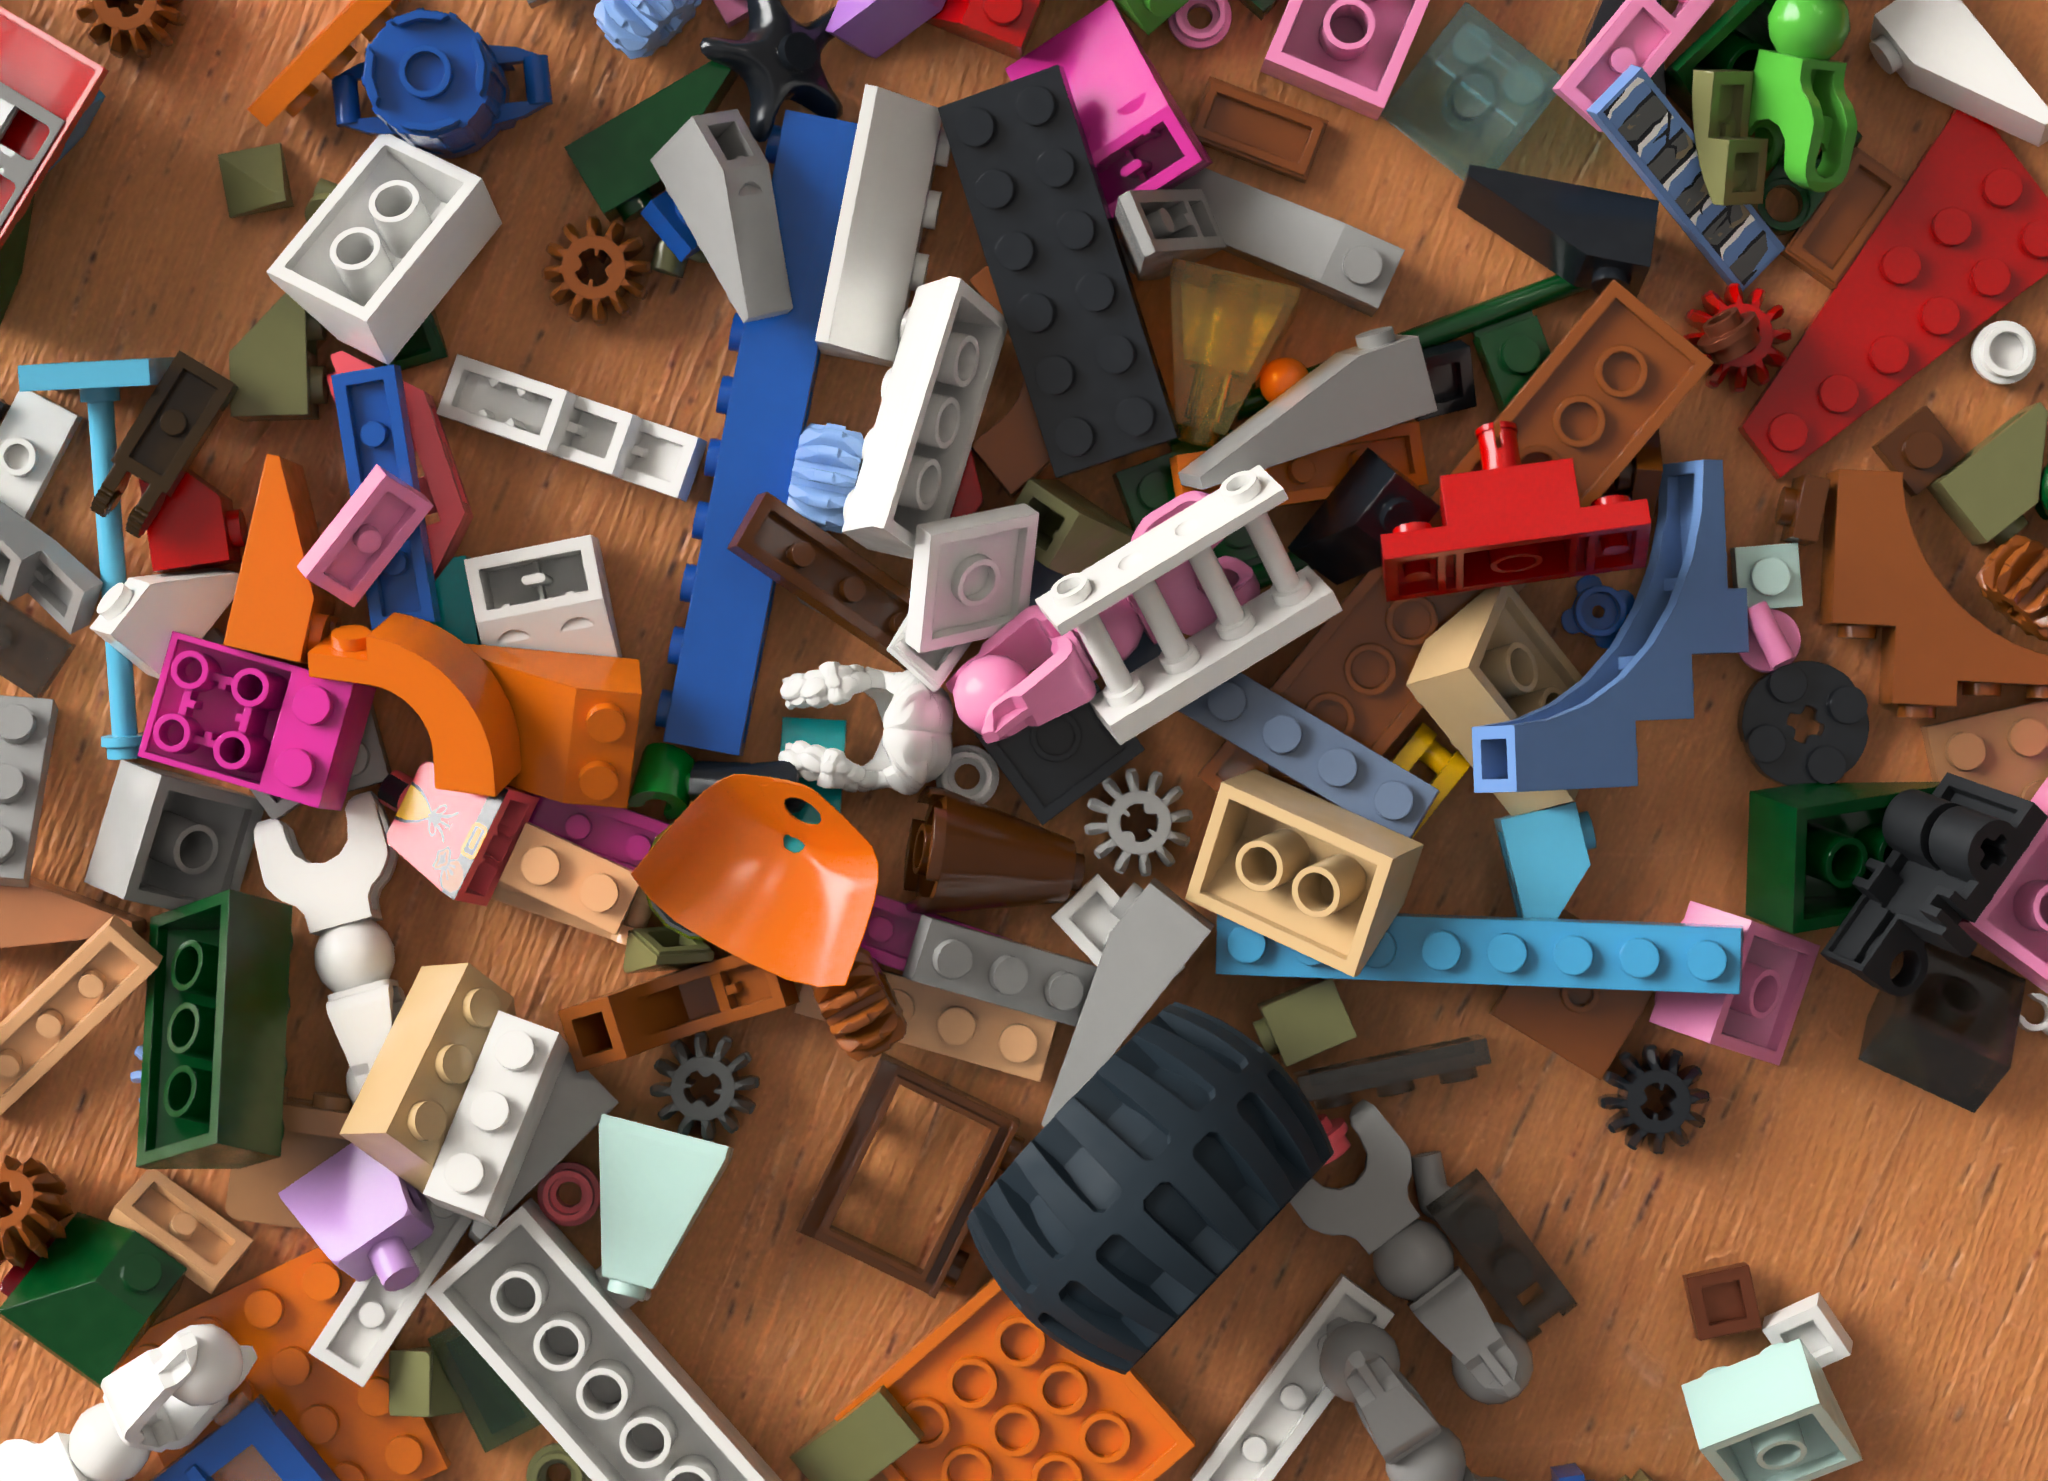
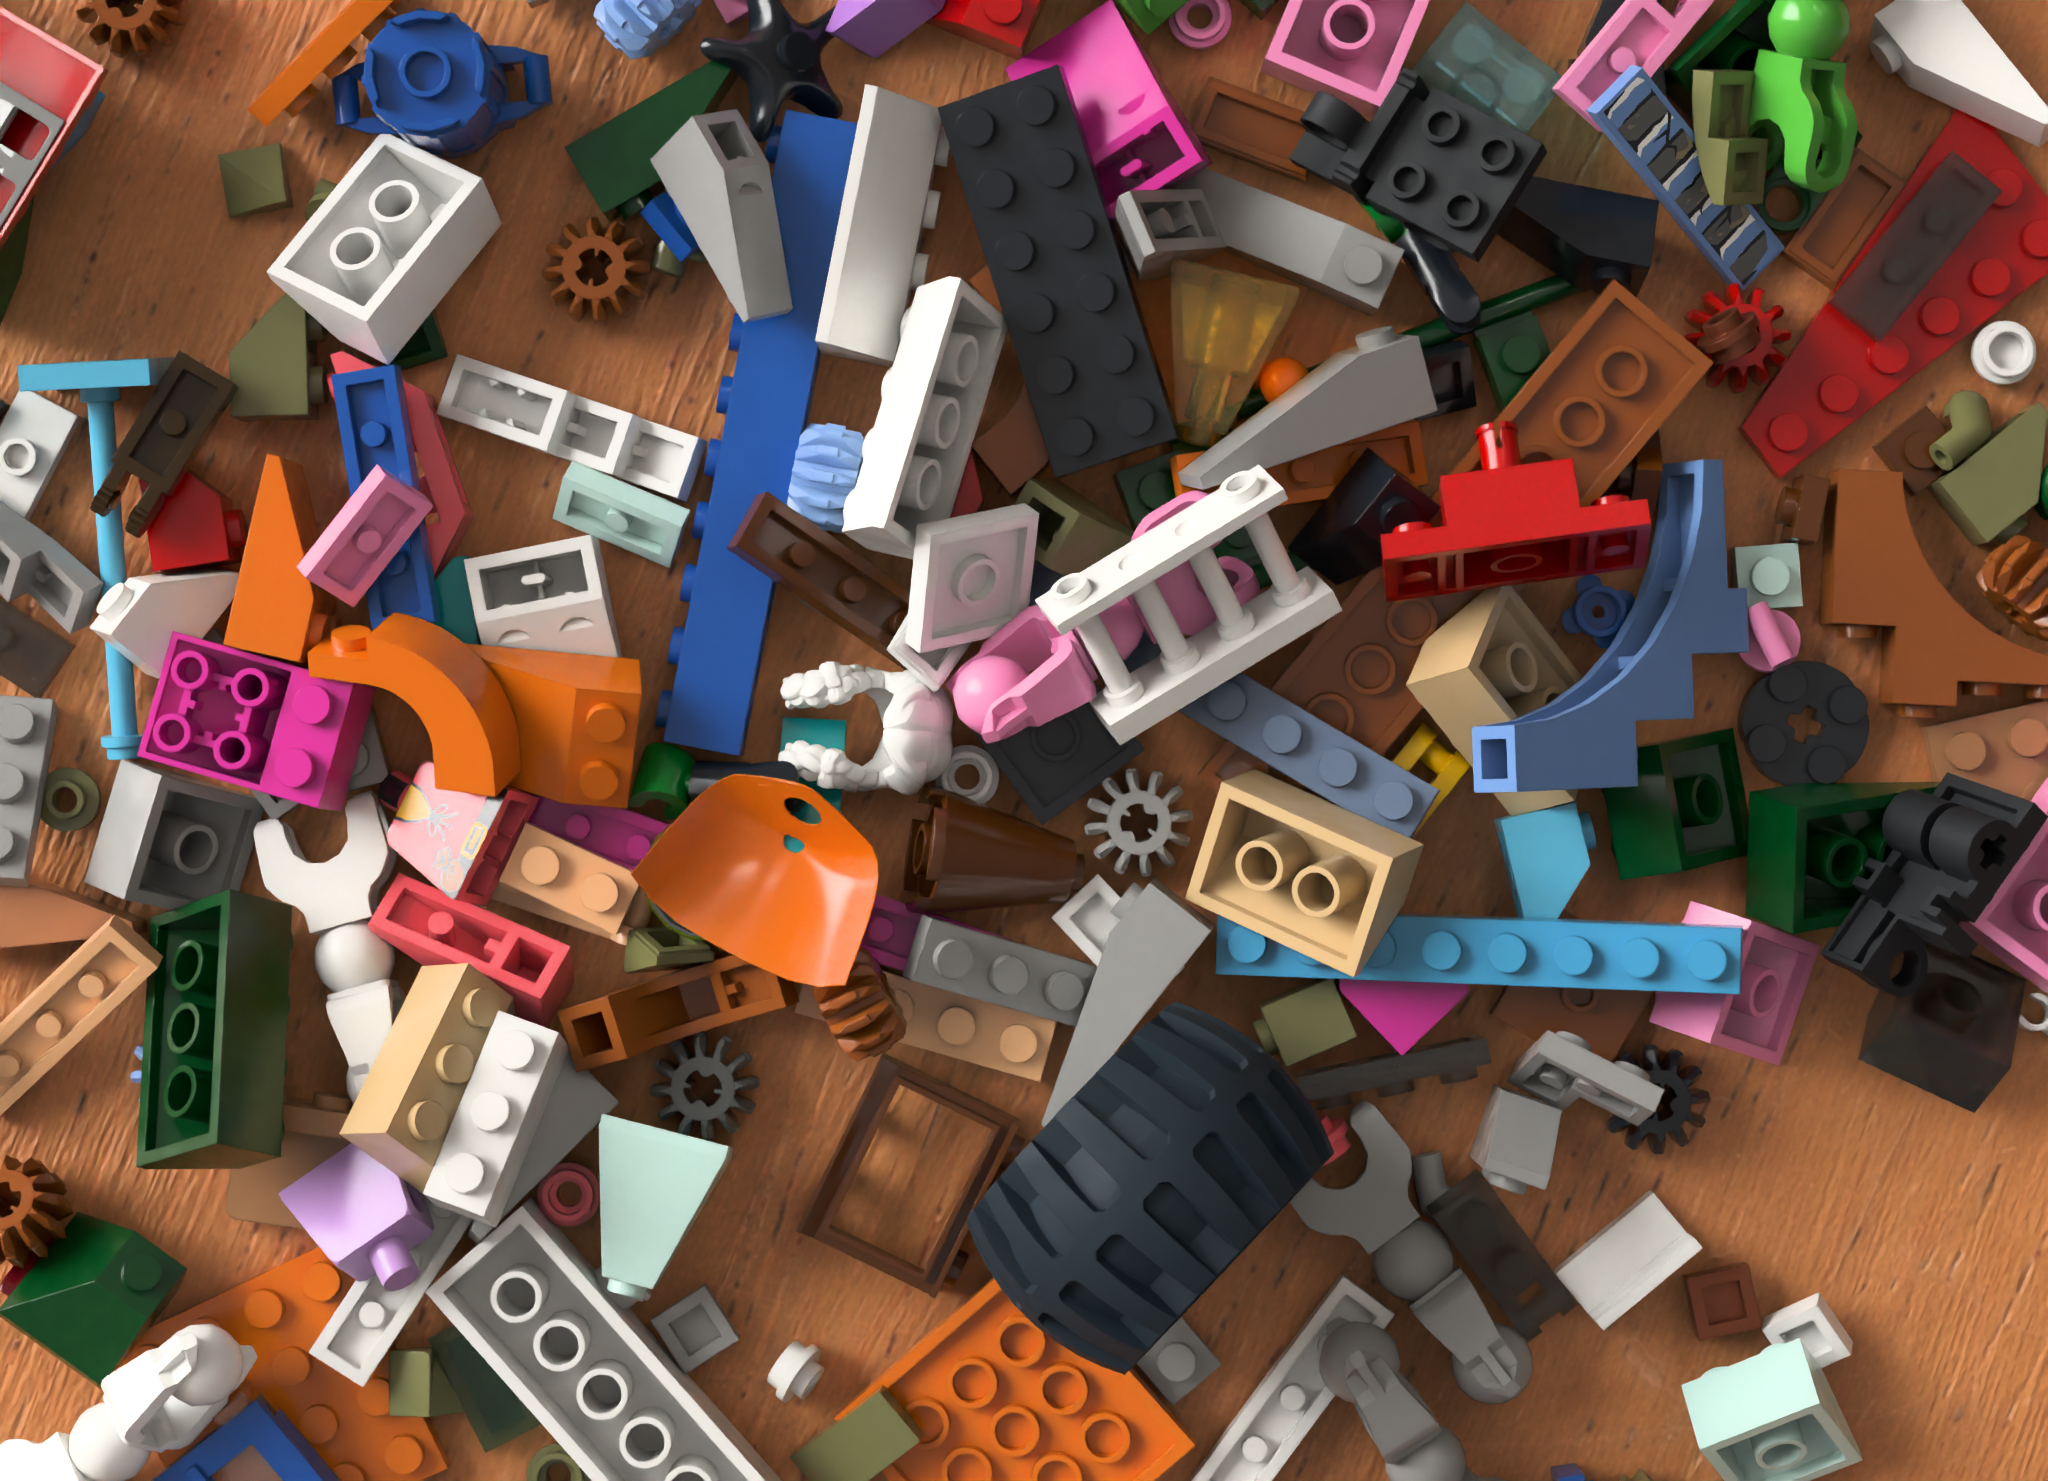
light nougat plate [108,1169,254,1295] -> none
none -> olive plate [41,768,101,832]
none -> coral slope [368,873,574,1028]
none -> light aqua plate [552,460,691,568]
none -> light grey plate [651,1283,741,1374]
none -> white plate [767,1340,824,1403]
none -> light grey plate [1137,1316,1221,1406]
none -> black plate [1289,68,1547,263]
none -> dark pink slope [1334,979,1468,1056]
none -> black piece [1356,200,1481,335]
none -> light grey slope [1469,1084,1562,1195]
none -> light grey plate [1507,1030,1665,1126]
none -> white panel [1553,1190,1702,1331]
none -> dark green slope [1601,728,1749,880]
none -> clear smoke tile [1827,151,2002,342]
none -> olive arm [1929,390,1993,471]

